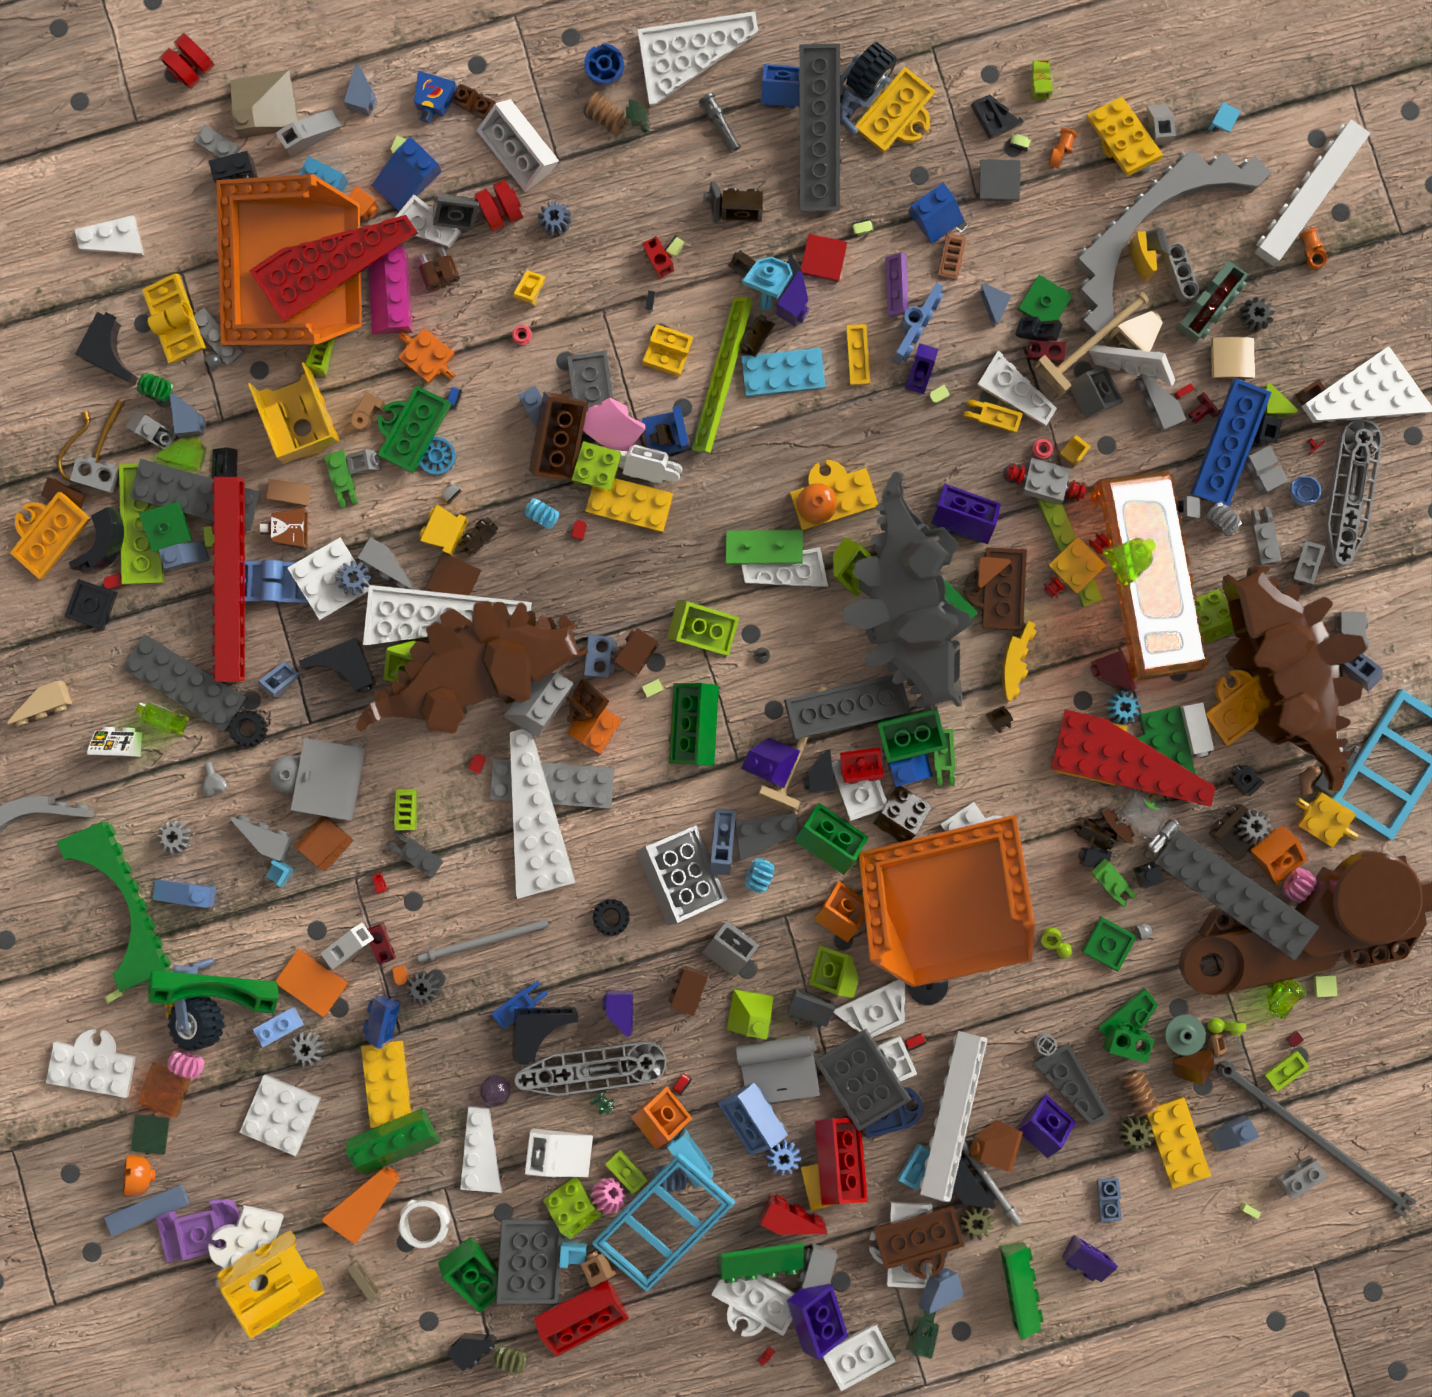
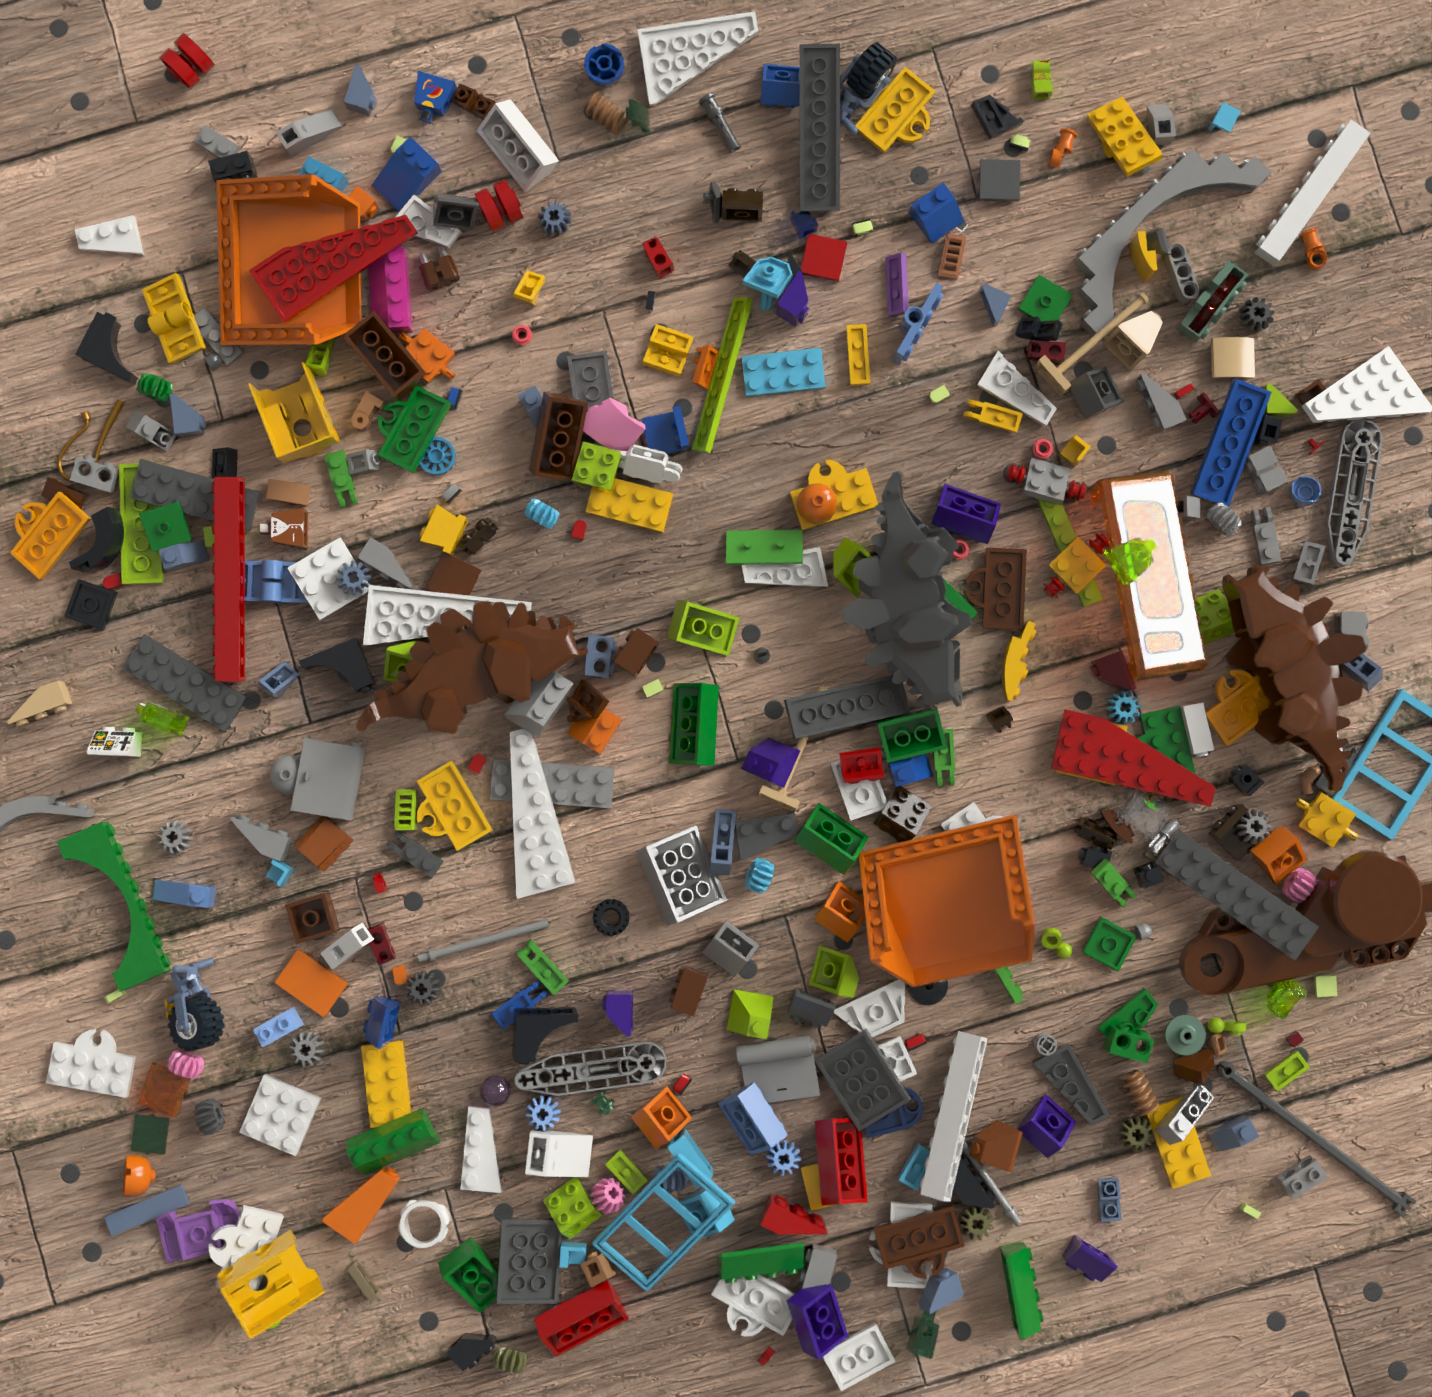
green arch [147,970,279,1014] -> none
clear neon green slope [156,438,207,471] -> none
light grey rock [202,762,227,797] -> none
black tyre [228,710,268,747] -> none
dark tan slope [231,70,298,139] -> none
dark brown tile [649,423,675,447] -> none
yellowish green piece [665,235,685,258] -> none
dark brown hinge [740,314,776,358] -> none
black slope [803,749,835,793] -> none
dark purple slope [905,343,938,394] -> none
dark orange slope [975,557,1011,591] -> none
white wing [1089,345,1176,386] -> none
none -> dark grey gear [193,1098,225,1135]
none -> reddish brown brick [285,892,341,944]
none -> reddish brown slope [343,311,426,401]
none -> yellow plate [417,760,493,851]
none -> bright green plate [516,939,569,995]
none -> light blue gear [526,1095,561,1131]
none -> medium azure slope [678,1183,735,1238]
none -> orange plate [692,344,719,390]
none -> clear blue panel [789,211,818,239]
none -> coral plate [952,540,969,560]
none -> bright green plate [993,967,1024,1004]
none -> light grey slope [1155,1084,1215,1145]

